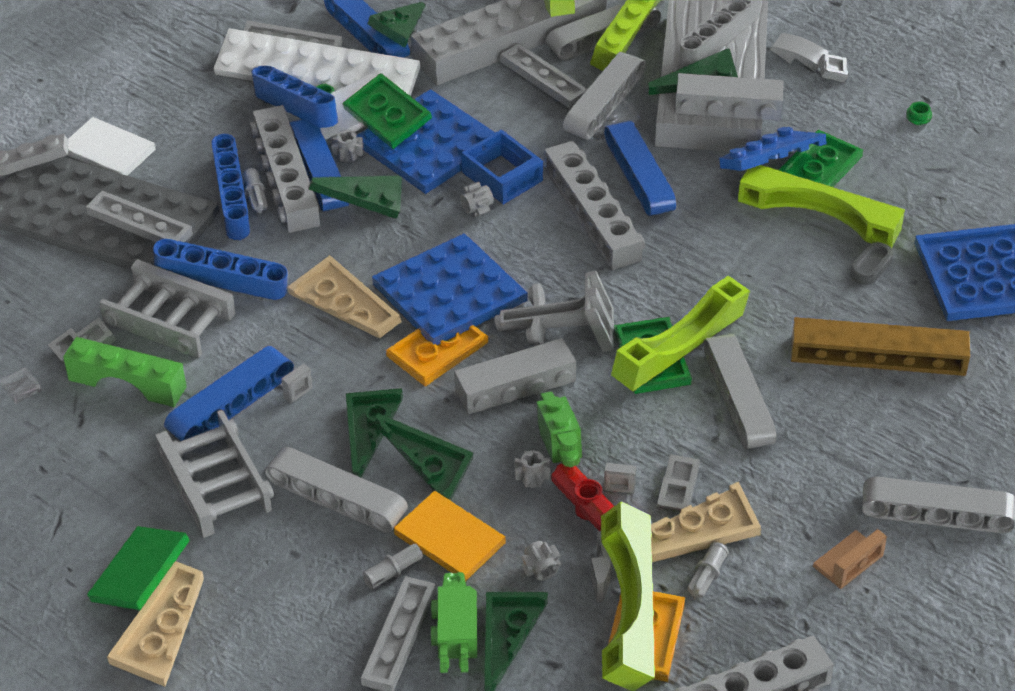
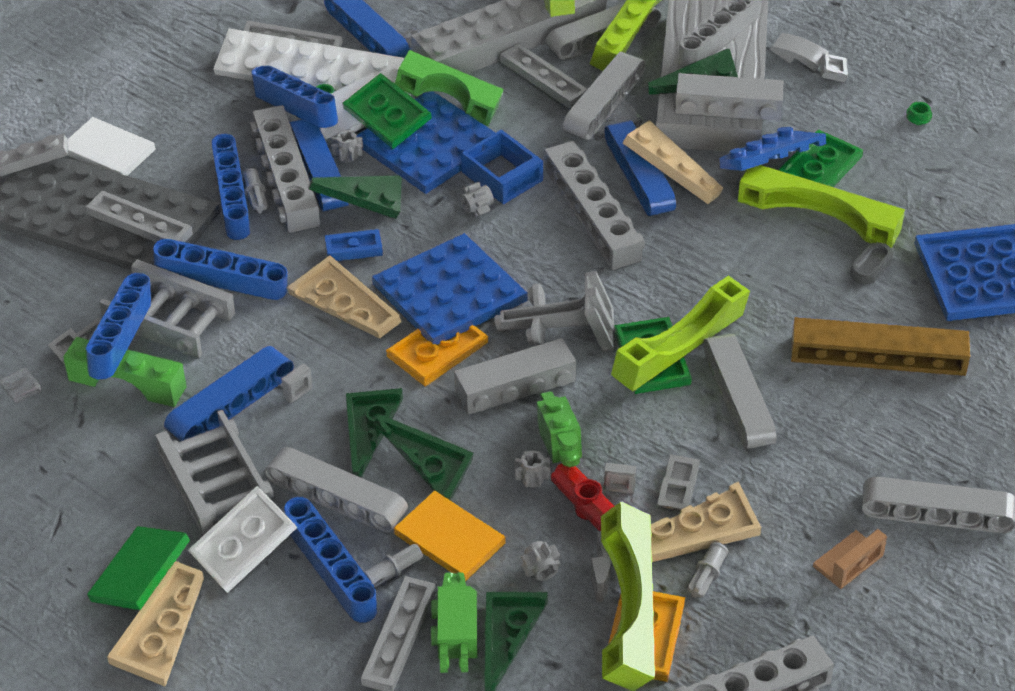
dark green wing [367,2,426,47] -> none
none -> blue beam [86,273,151,379]
none -> white tile [188,486,298,593]
none -> blue beam [284,497,377,623]
none -> blue plate [325,229,383,261]
none -> bright green arch [394,50,504,126]
none -> tan wing [623,120,723,204]

